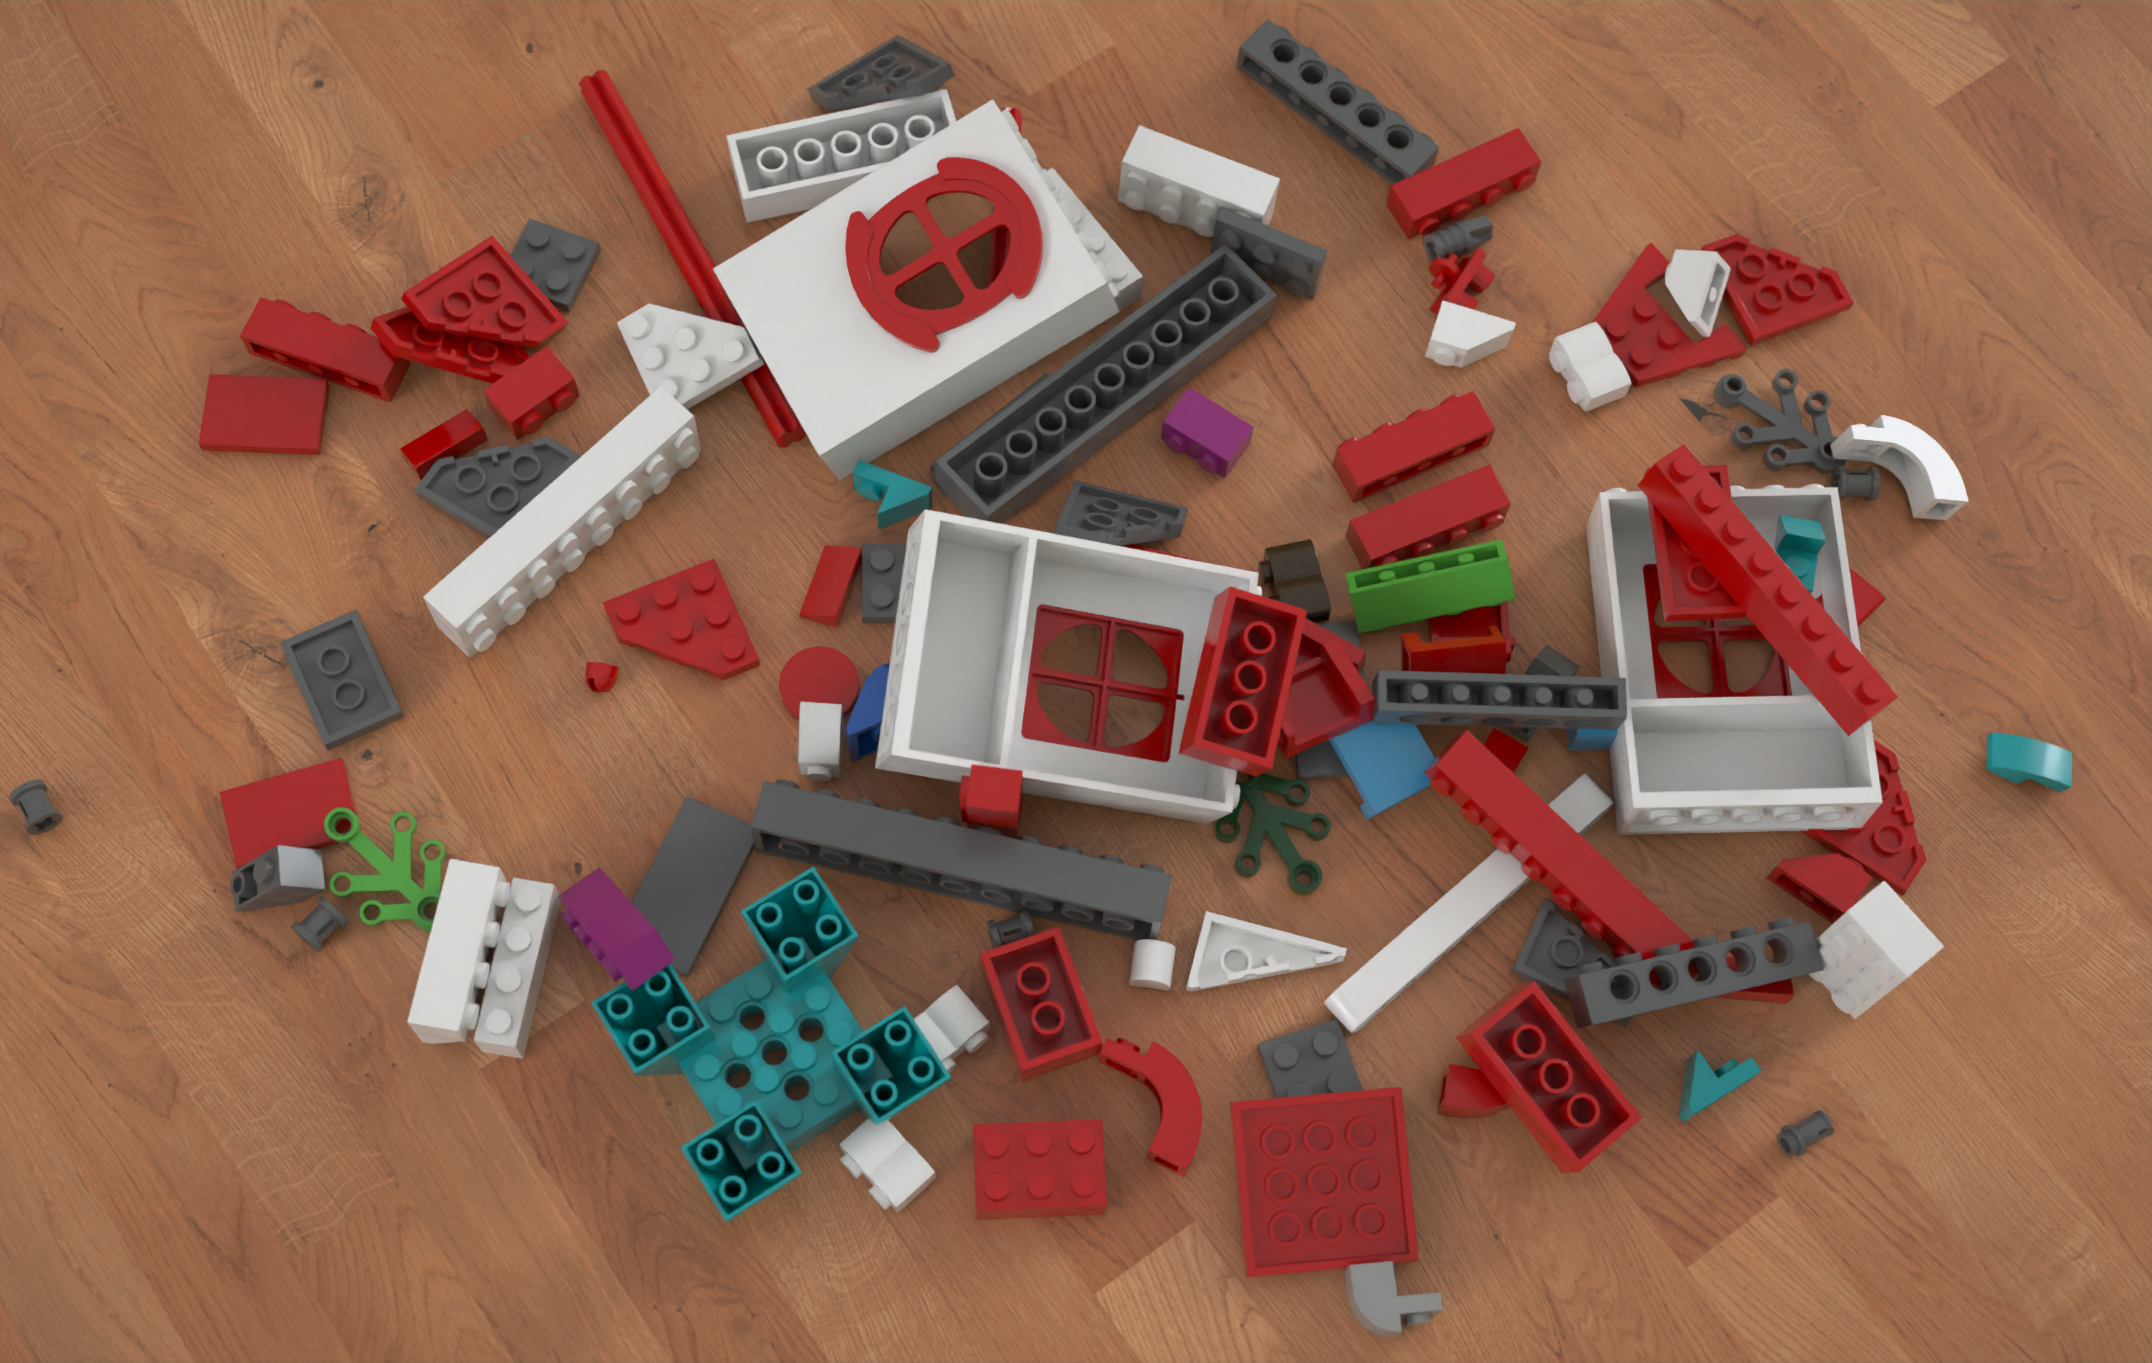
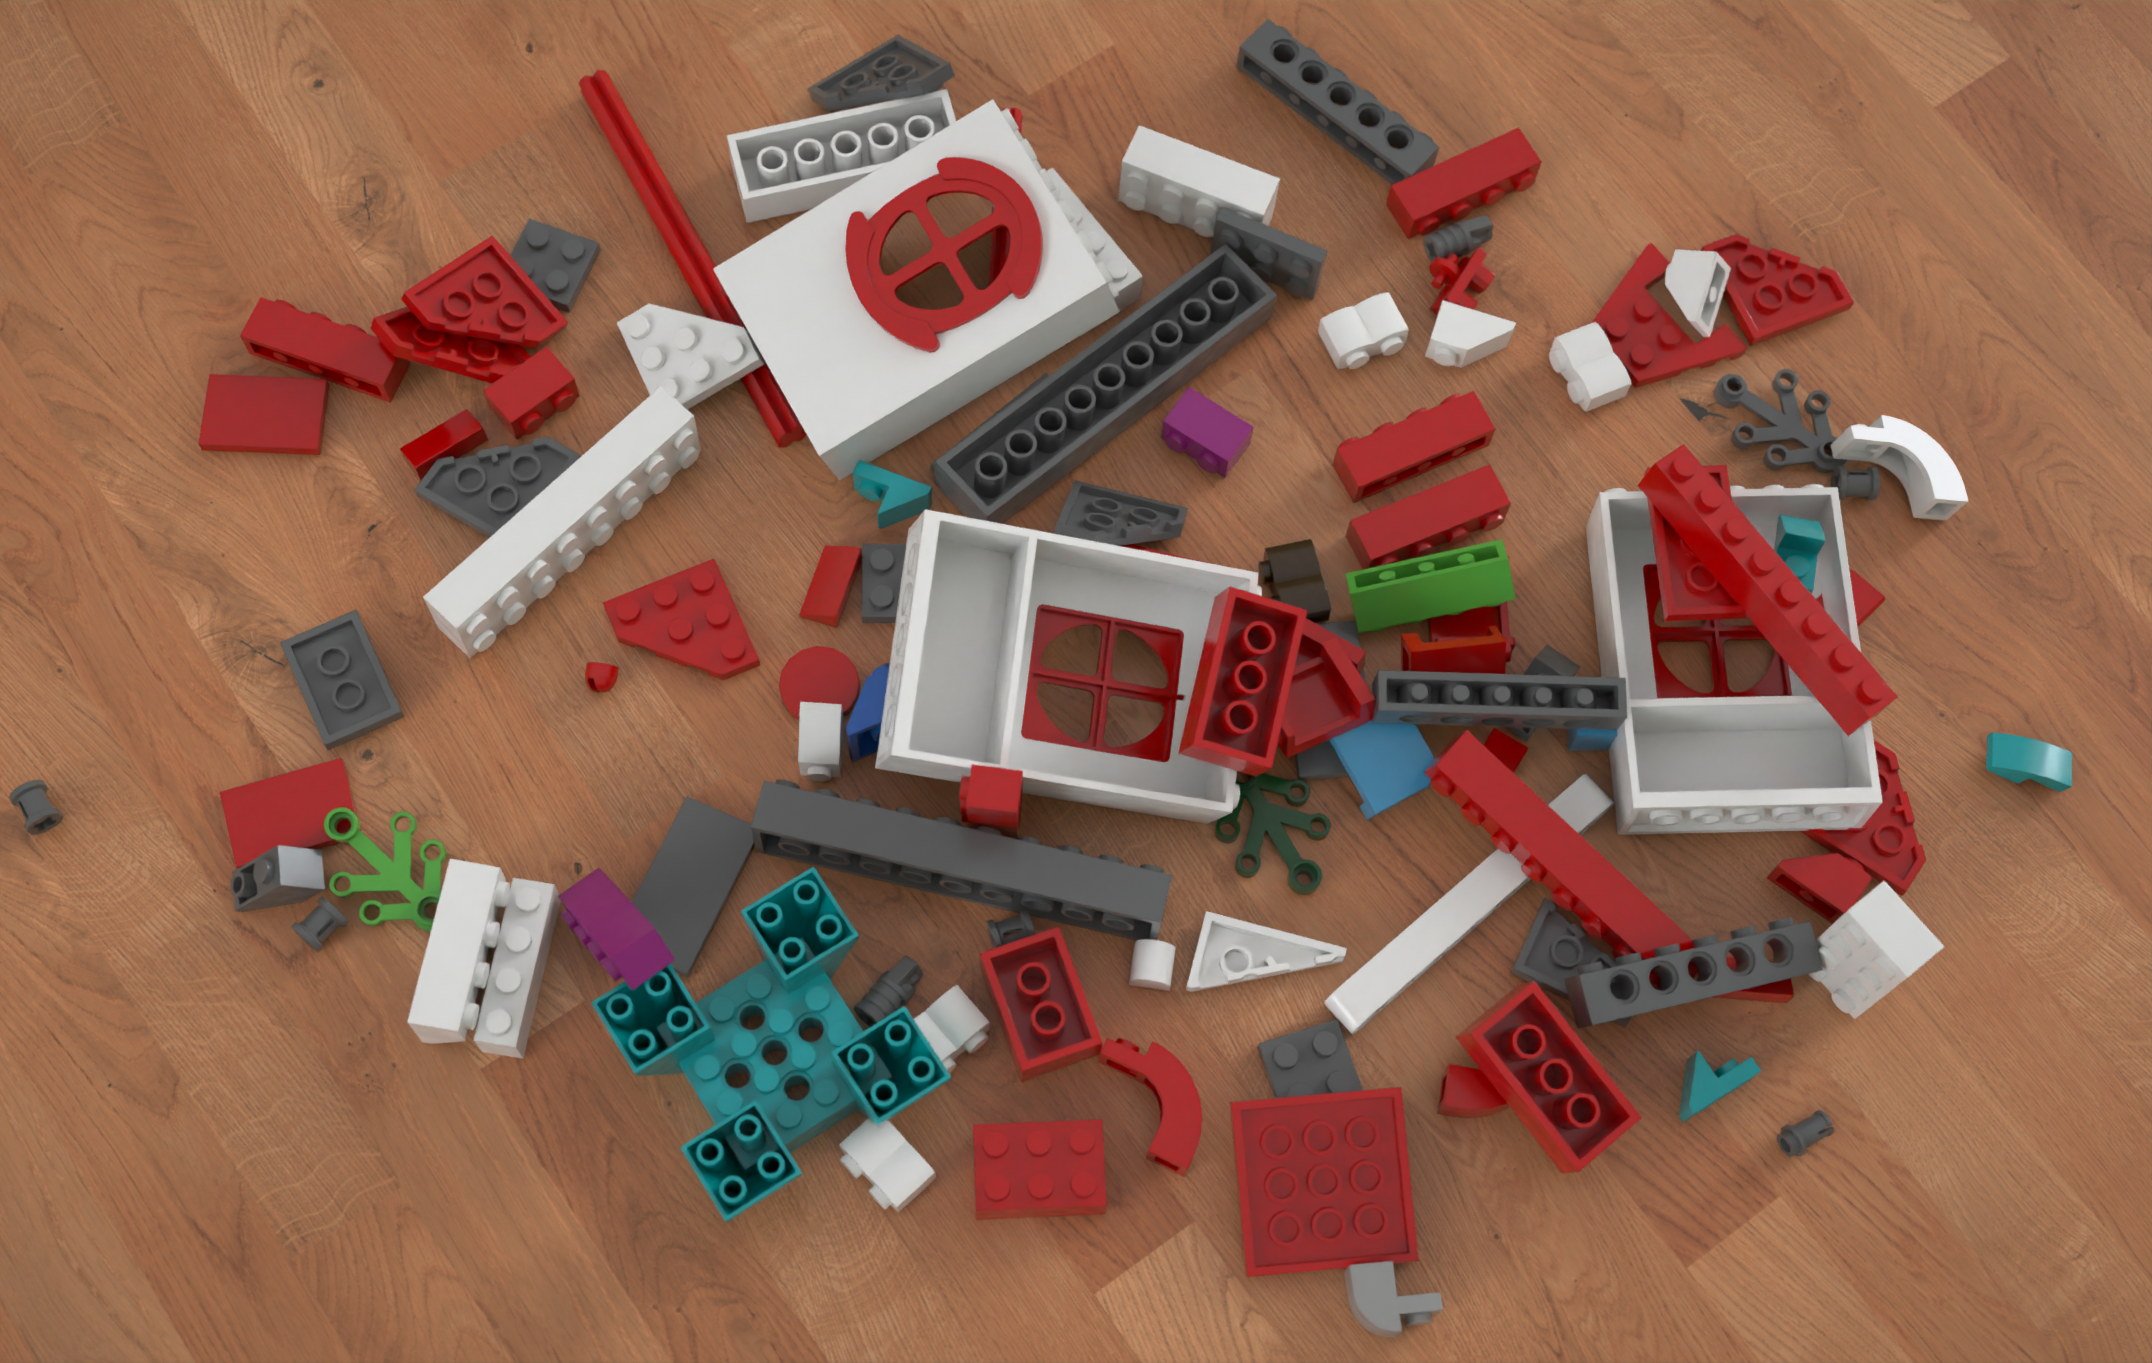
none -> dark grey hinge [854,956,923,1027]
none -> white brick [1318,292,1409,369]

